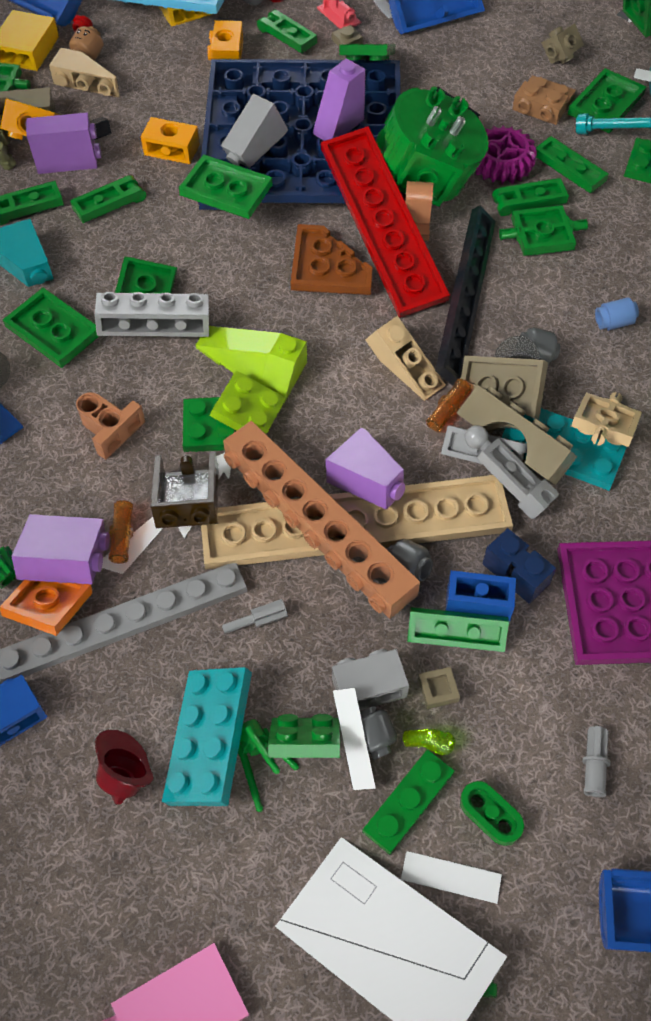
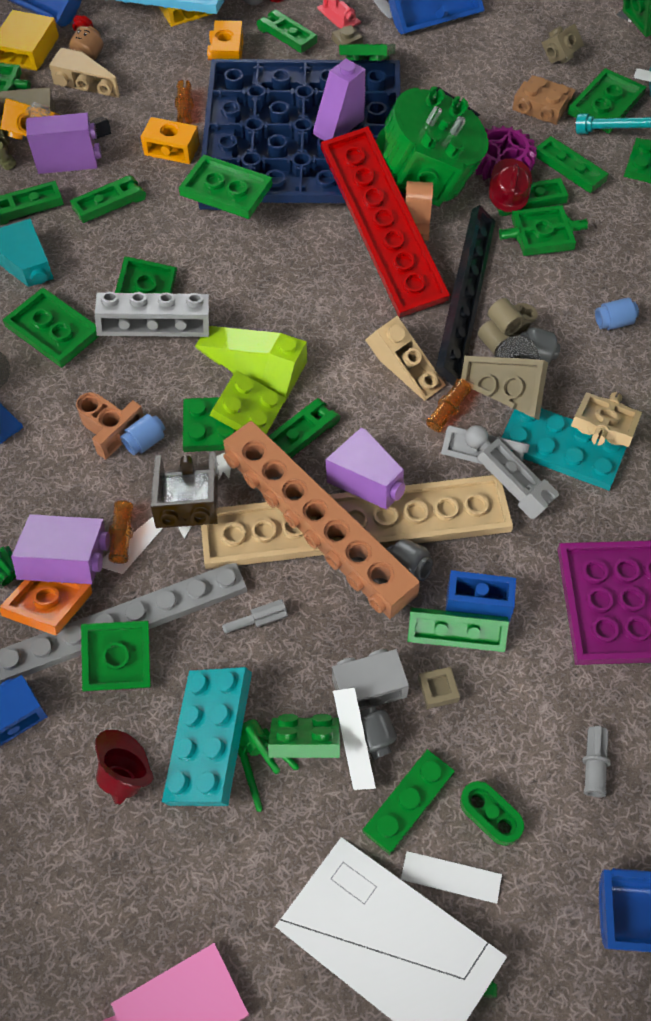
light grey slope [221,94,288,168] -> none
dark orange plate [290,224,373,295] -> none
clear neon green arm [403,729,456,755] -> none
dark tan arch [457,385,577,485] -> none
dark blue piece [482,528,556,604] -> none
none -> clear plate [26,102,51,118]
none -> green plate [81,621,151,692]
none -> medium blue brick [120,414,165,455]
none -> clear orange pin [175,80,194,124]
none -> green plate [268,398,341,458]
none -> dark tan piece [477,298,538,356]
none -> dark red piece [489,158,532,212]

